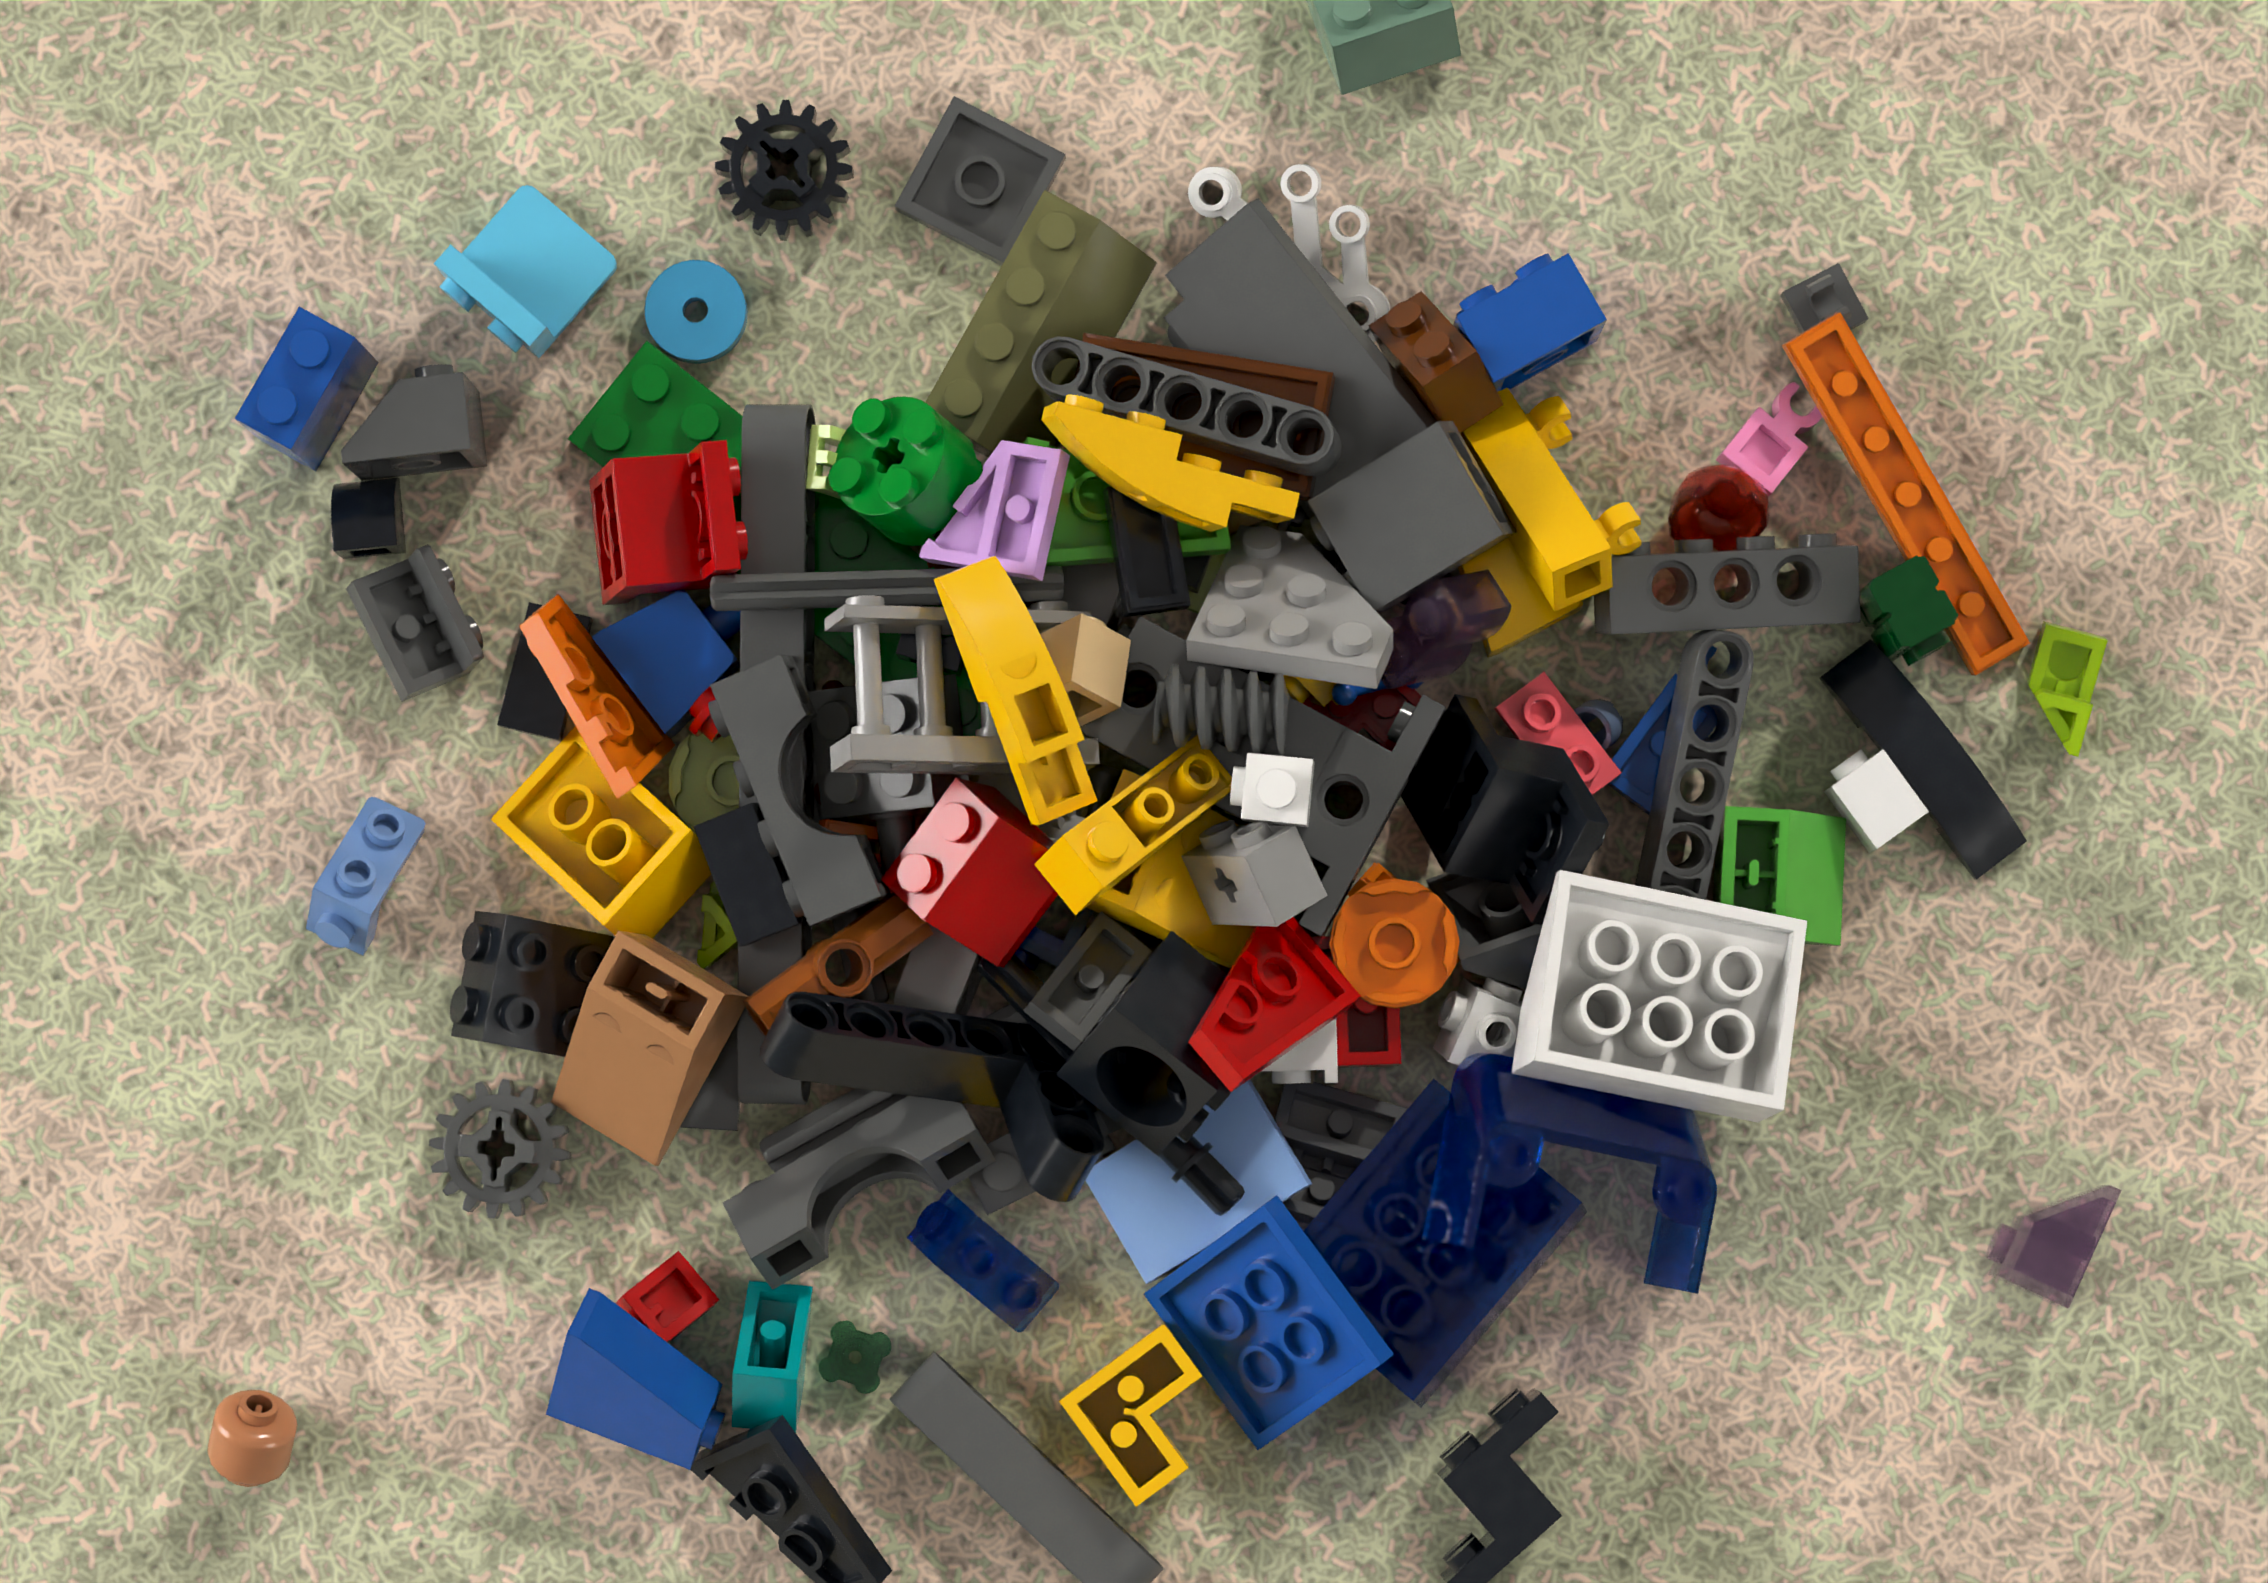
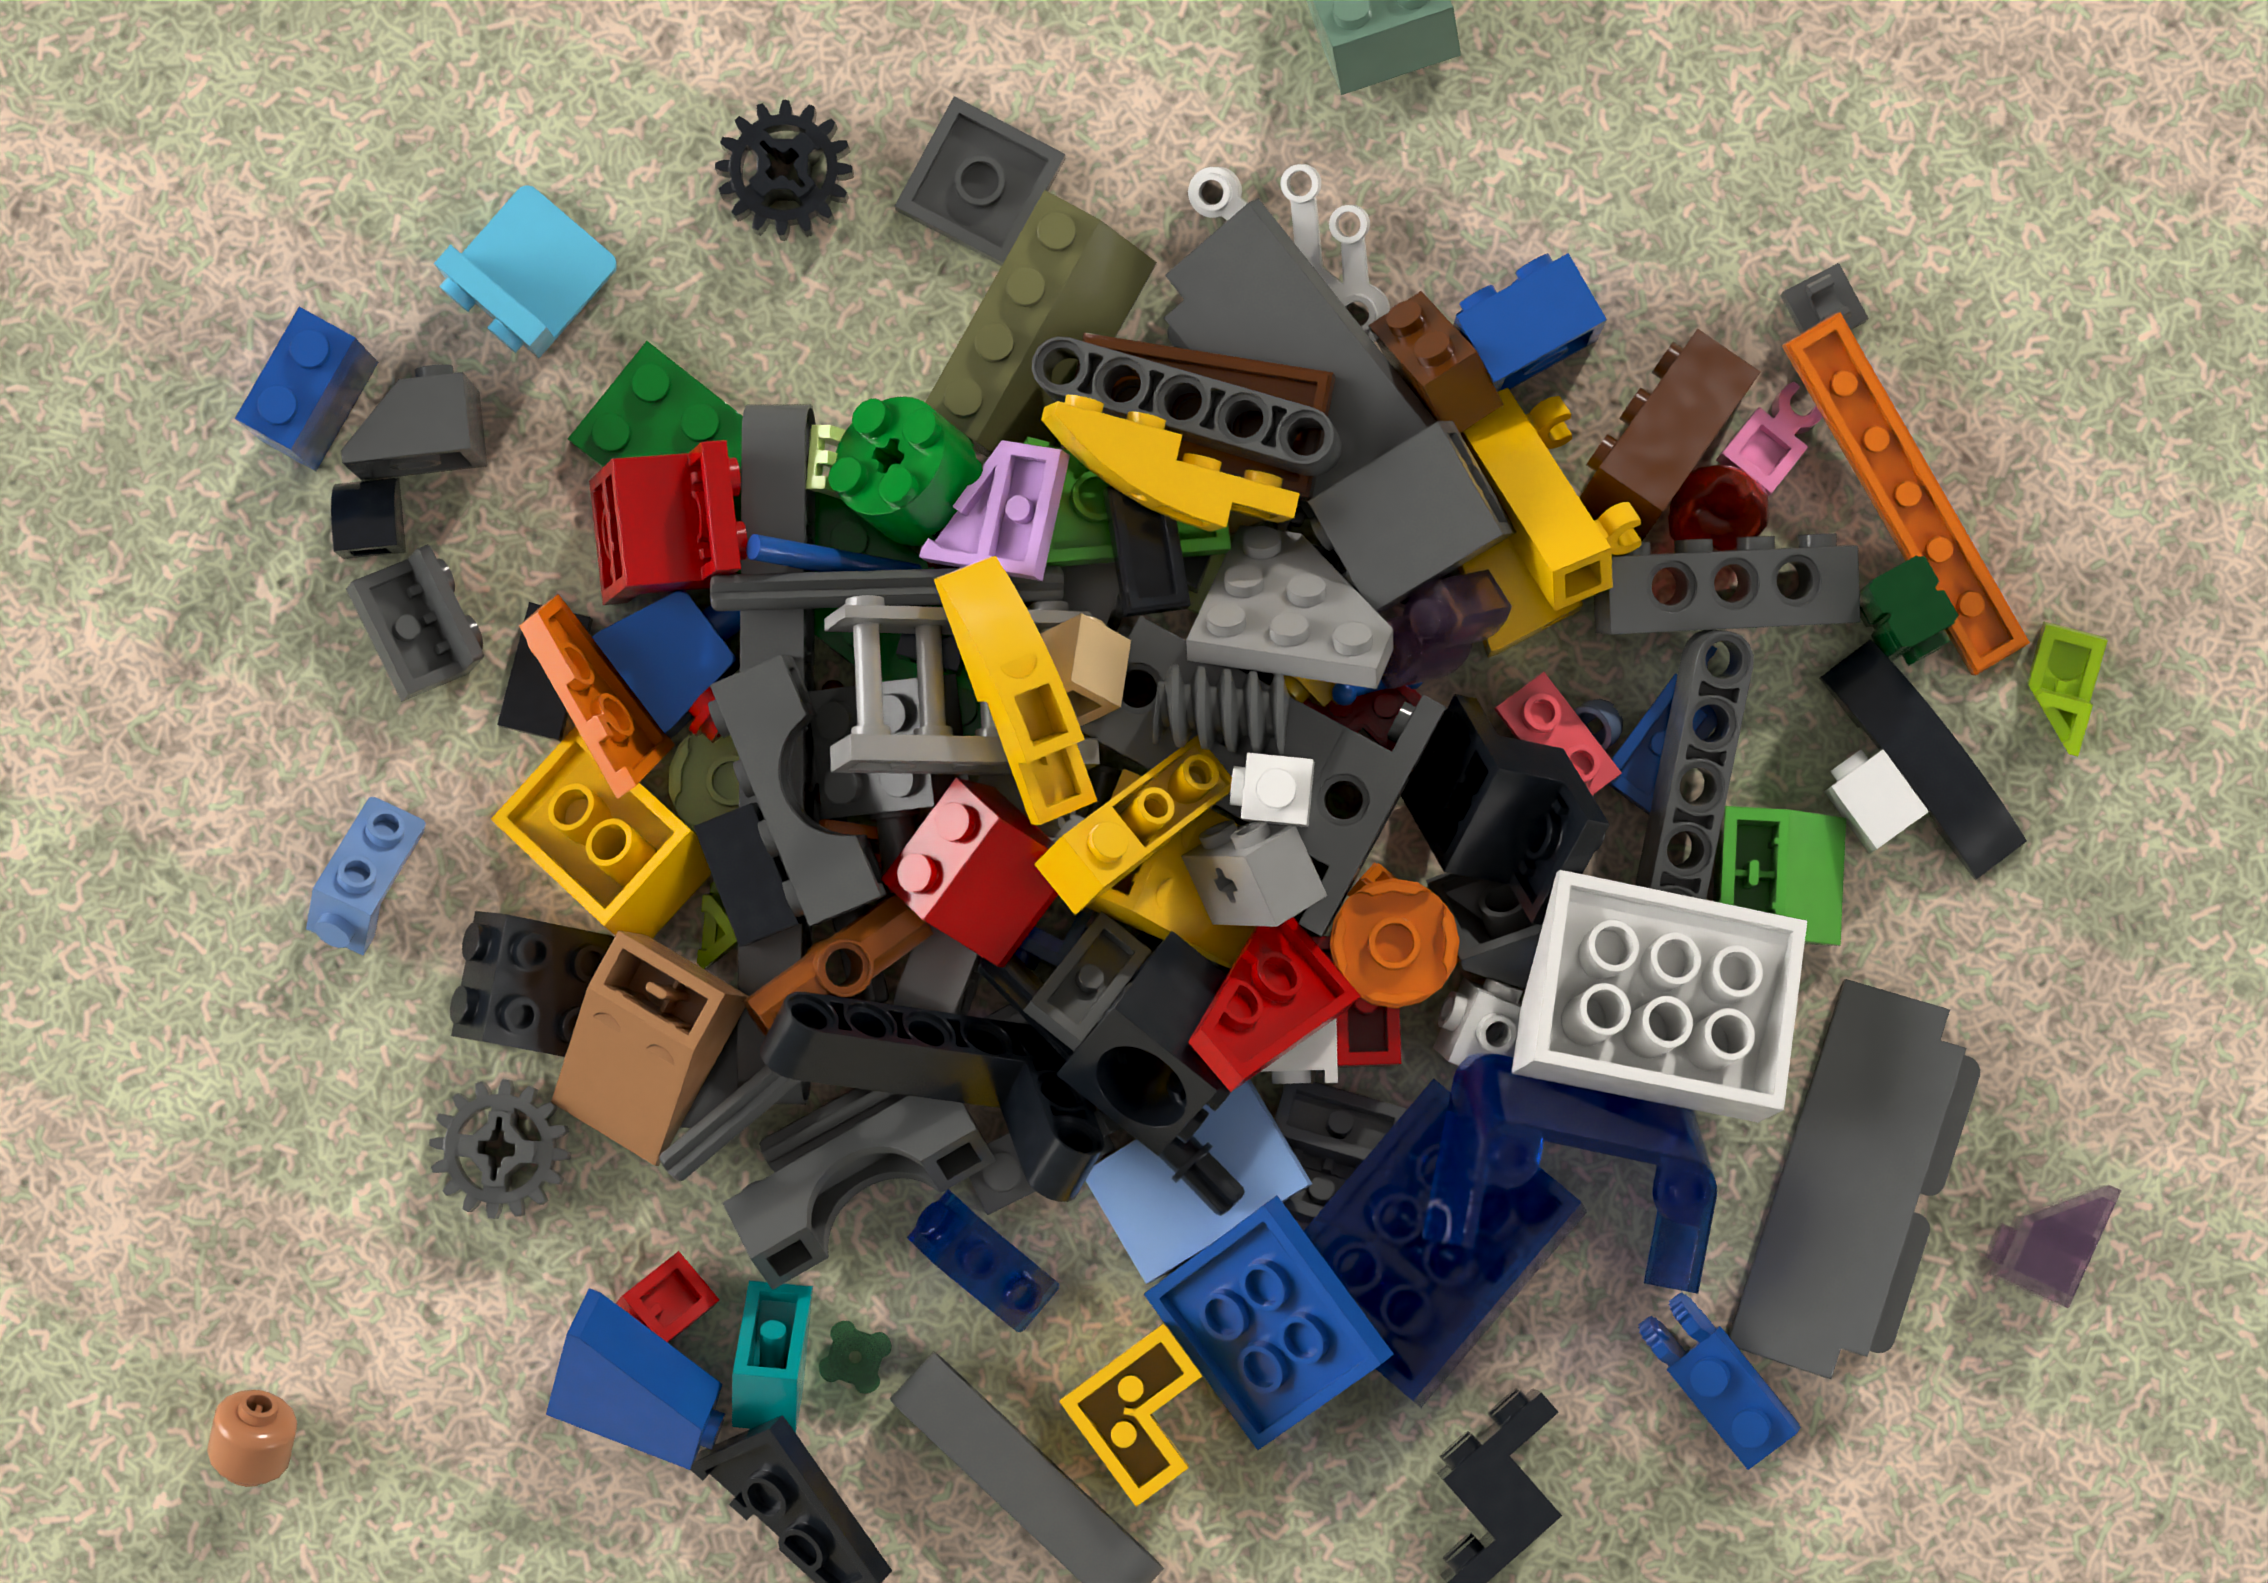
dark azure piece [645,260,748,364] -> none
none -> dark grey axle [659,996,857,1182]
none -> blue bar [746,534,922,572]
none -> reddish brown wedge [1579,329,1761,542]
none -> blue hinge [1638,1292,1801,1470]
none -> dark grey slope [1729,979,1980,1379]

